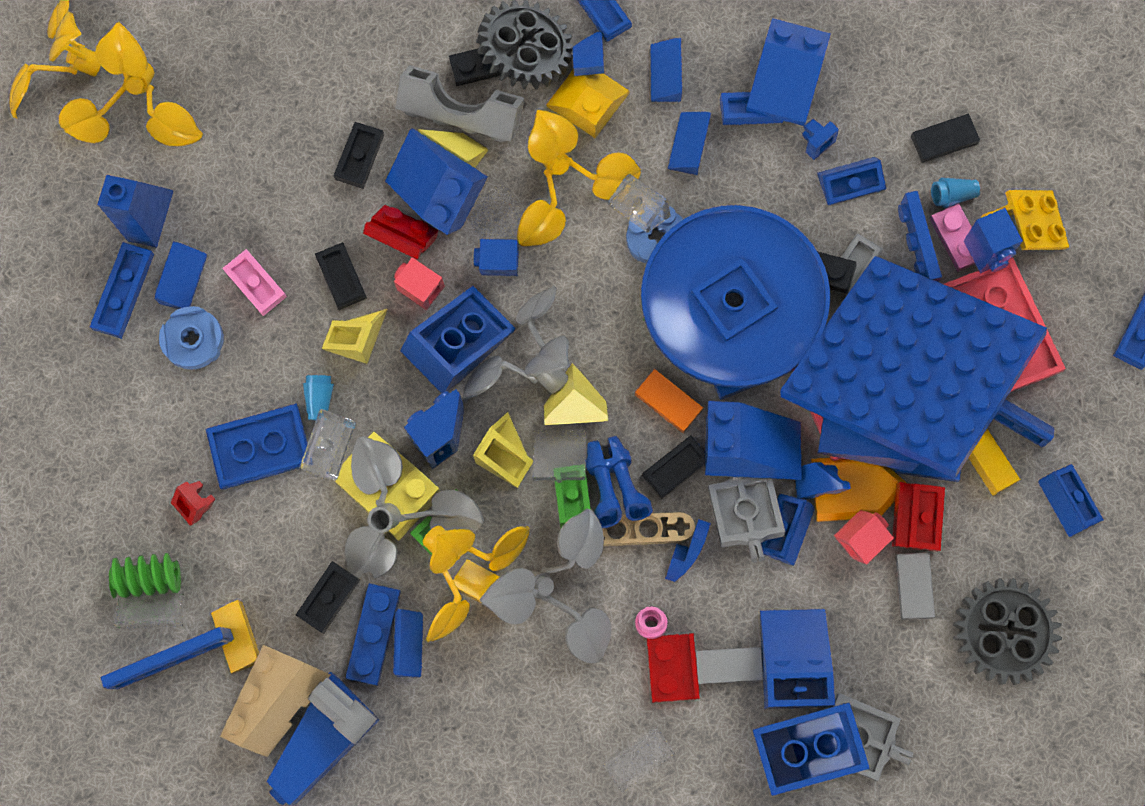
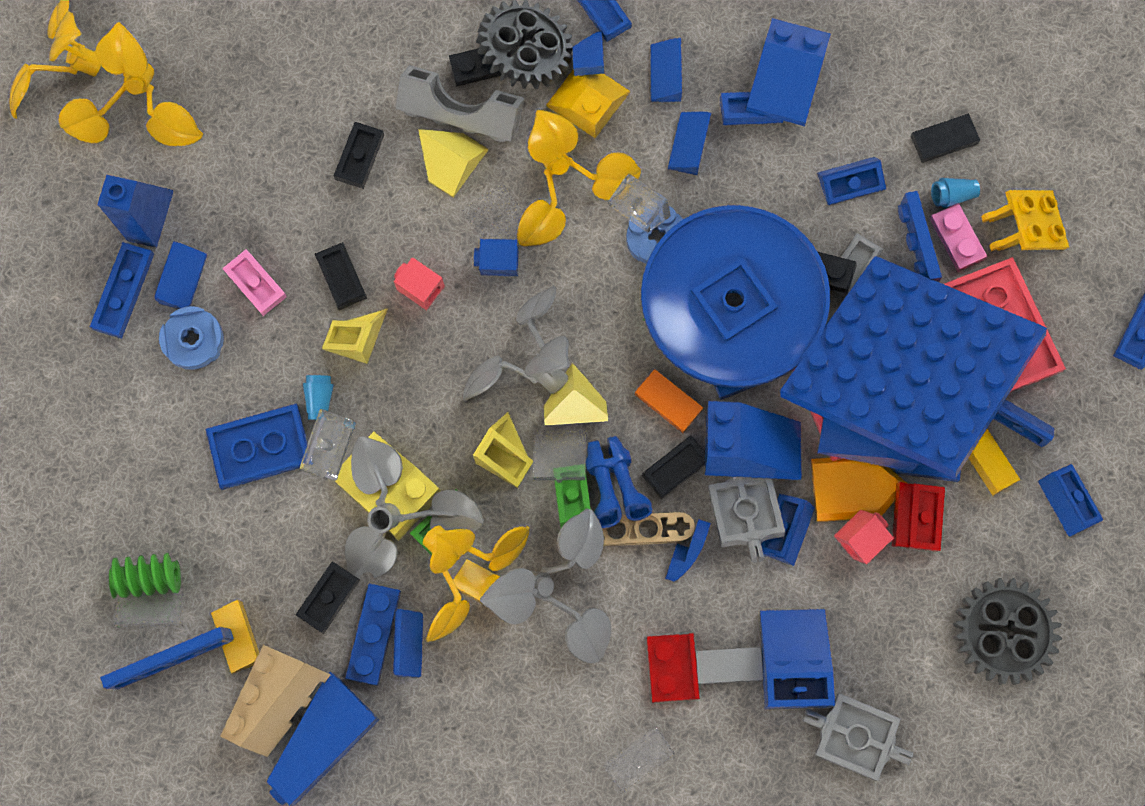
red tile [171,481,215,526] -> none
light grey piece [308,678,377,745] -> none
red plate [363,205,439,260] -> none
blue slope [385,128,488,235] -> none
blue slope [400,286,516,393] -> none
blue slope [404,389,464,470] -> none
bright pink plate [635,607,668,639] -> none
blue slope [753,702,870,796] -> none
blue slope [795,462,851,500] -> none
blue tile [802,119,839,160] -> none
light grey tile [896,553,935,620] -> none
blue brick [964,208,1023,273] -> none

